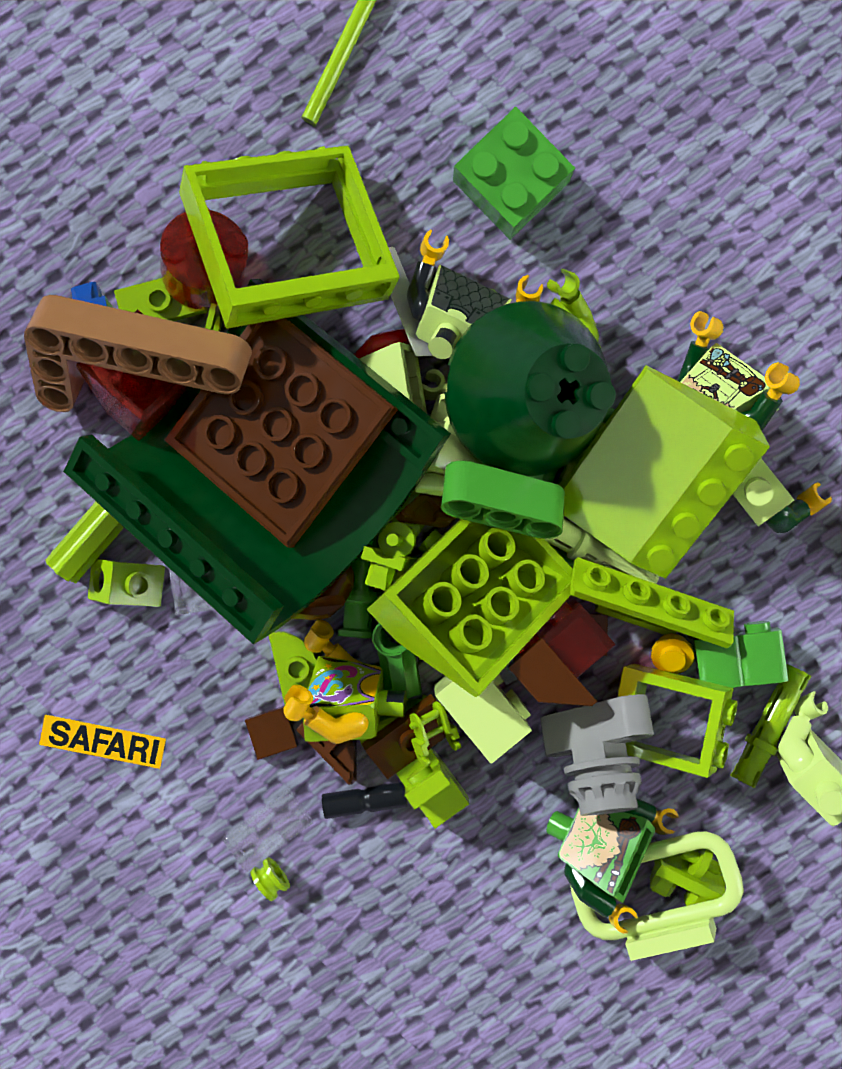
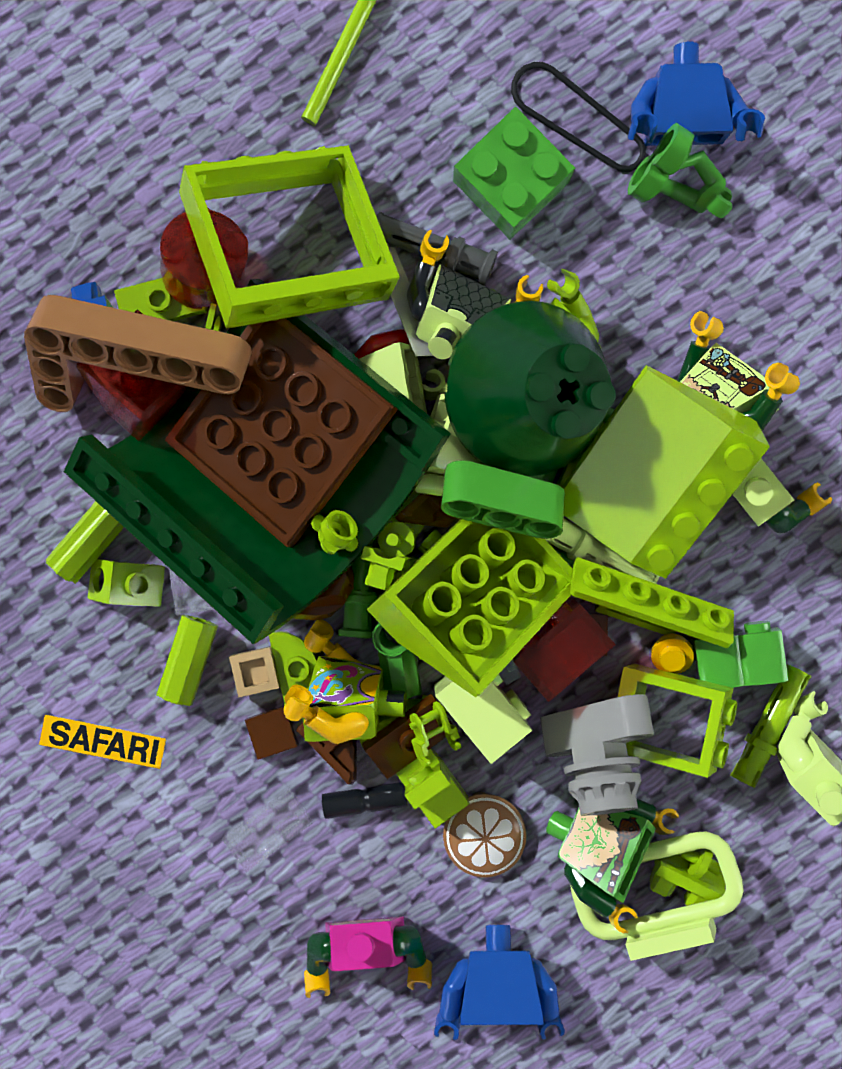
lime bush [250,857,290,901] -> none
reddish brown tile [508,637,597,706] -> none
none -> lime axle [156,614,218,706]
none -> tan plate [229,646,280,698]
none -> torso [304,916,432,998]
none -> lime plate [311,510,358,554]
none -> dark grey pin [376,212,498,286]
none -> blue torso [434,925,565,1040]
none -> dish [443,792,526,877]
none -> black piece [511,62,646,172]
none -> bright green piece [627,123,732,218]
none -> blue torso [628,41,765,146]

